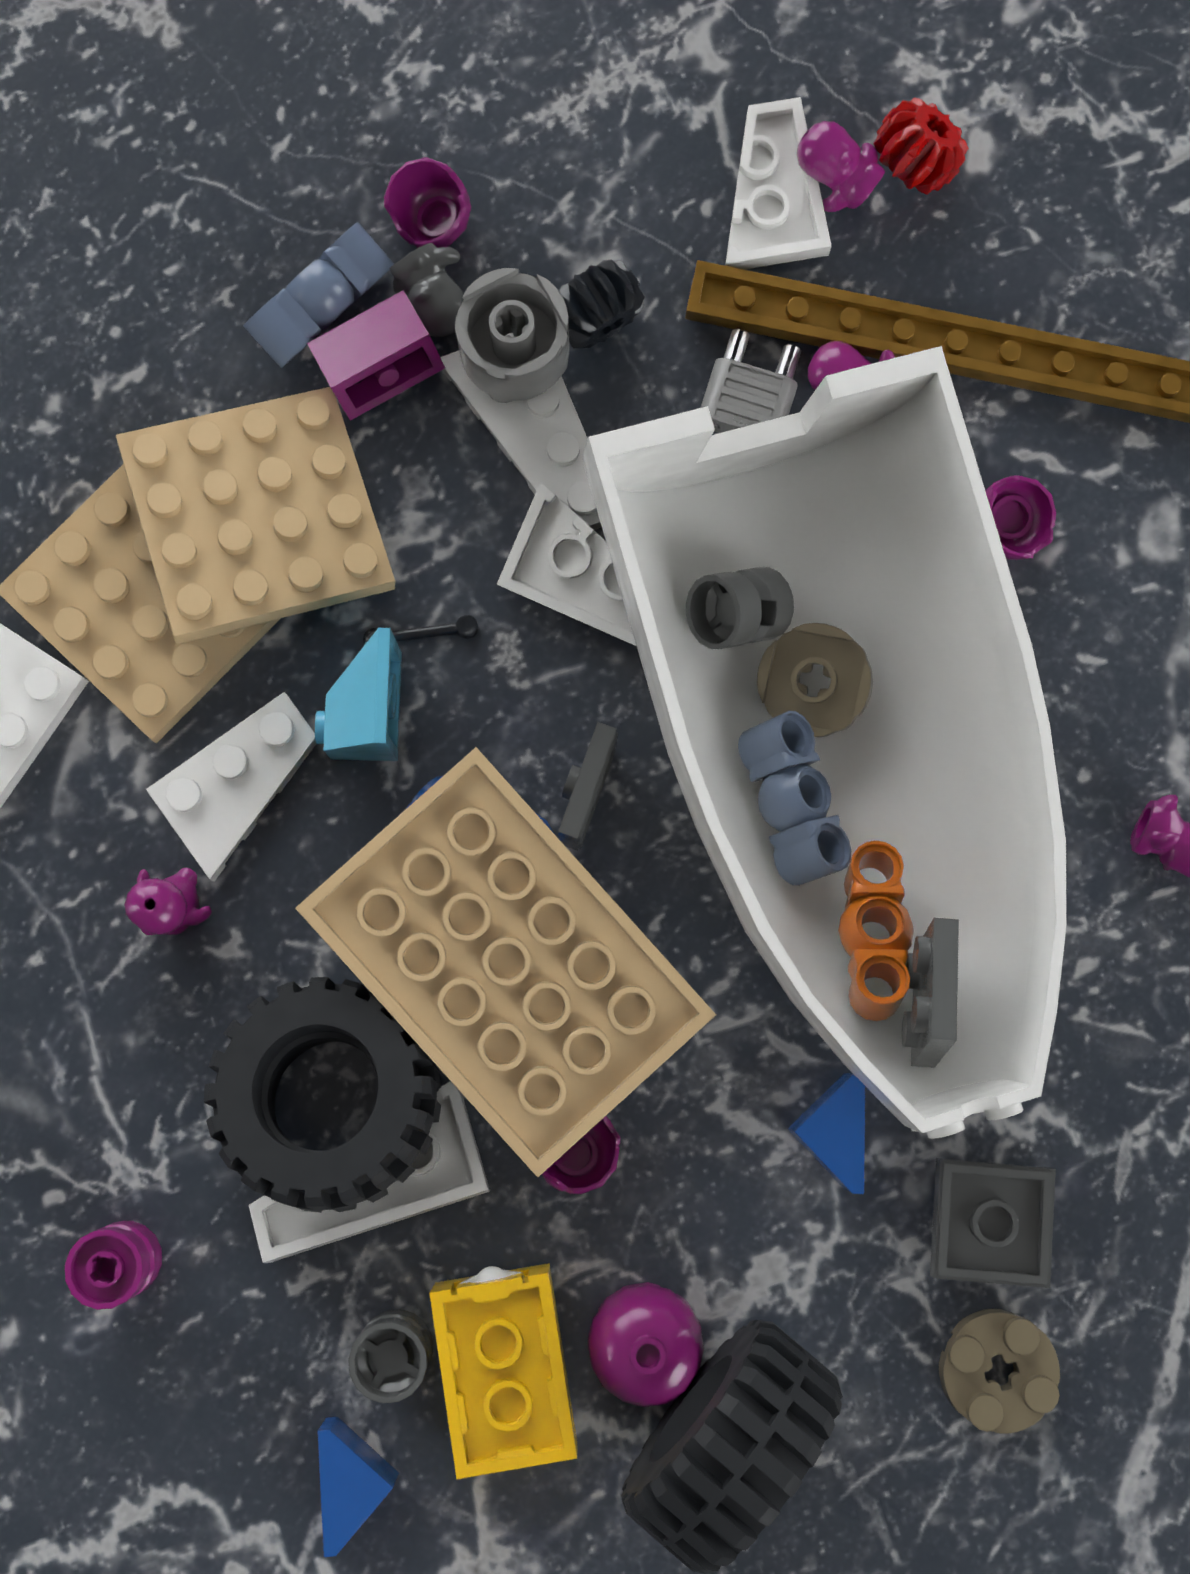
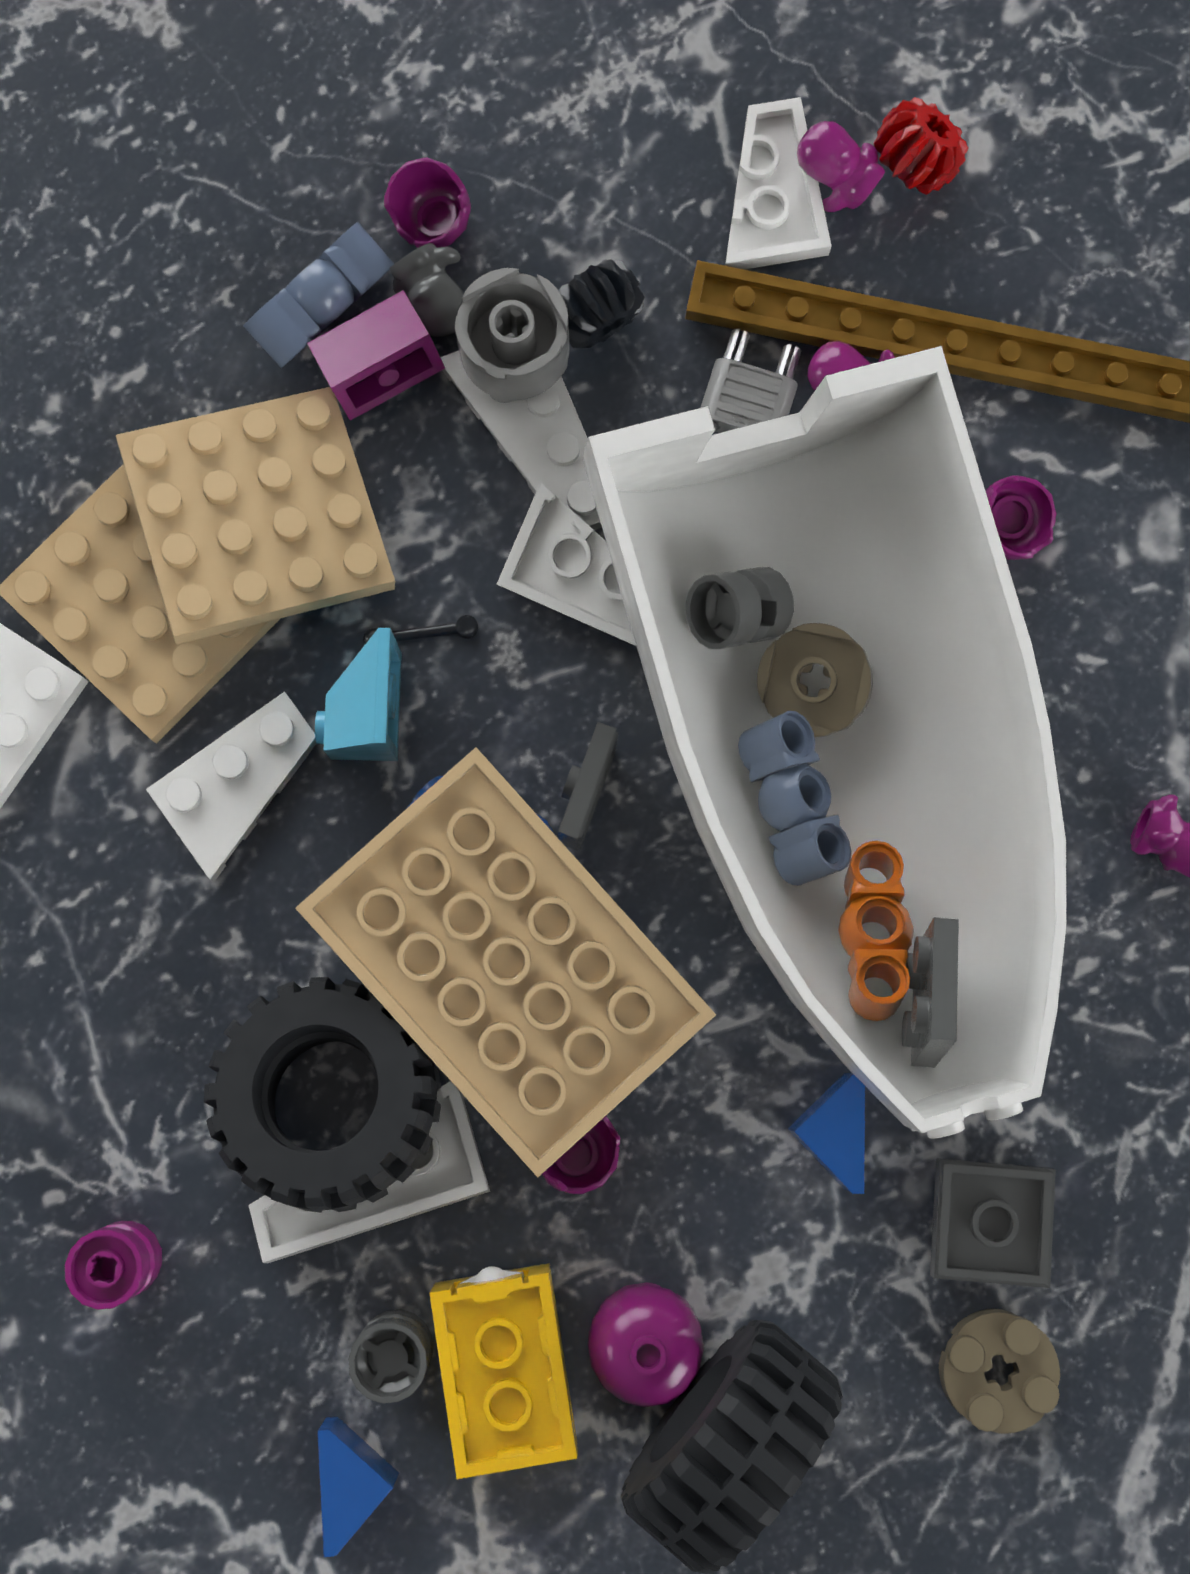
magenta animal [124,867,212,935] -> none

